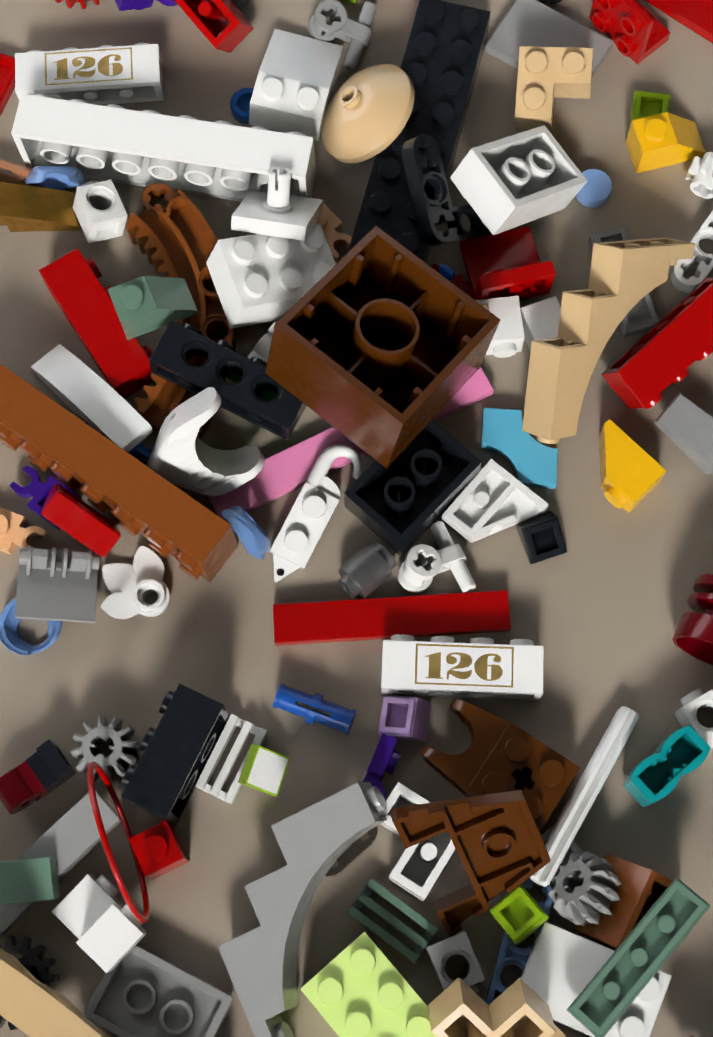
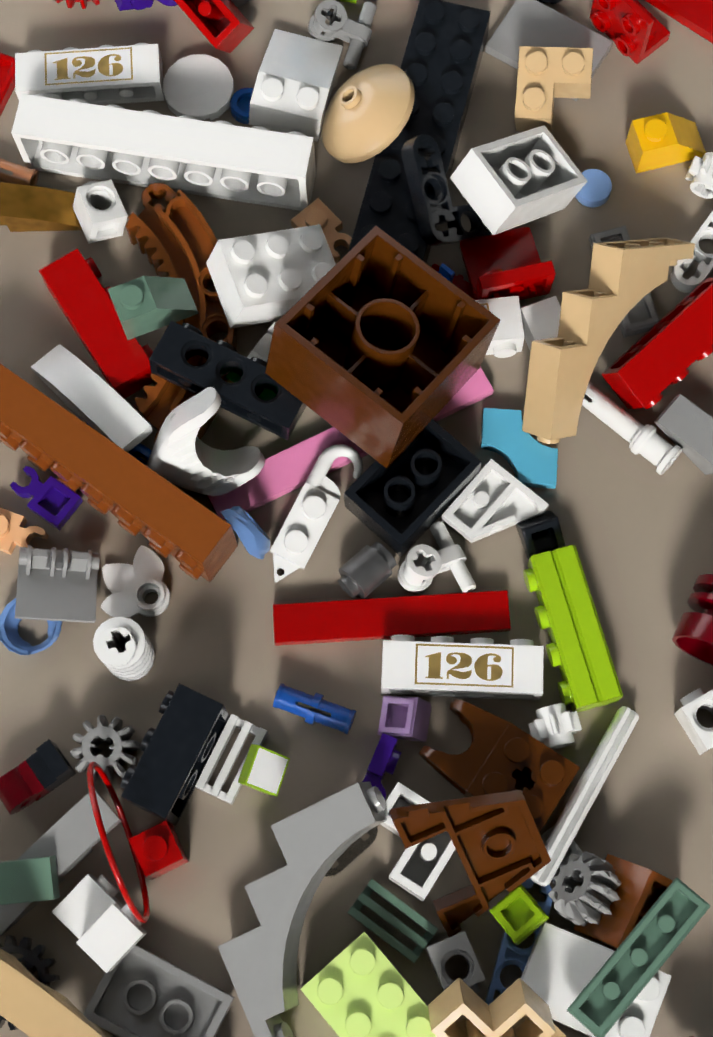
medium blue piece [25,166,87,190] -> none
red slope [41,483,121,557] -> none
white tile [231,167,323,241] -> none
yellow slope [599,419,666,513] -> none
teal brick [623,726,710,807] -> none
lime tile [629,90,670,128] -> none
none -> white piece [93,616,155,681]
none -> white tile [163,54,234,121]
none -> lime brick [523,545,623,713]
none -> white gear [528,703,582,750]
none -> white pin [582,382,682,475]

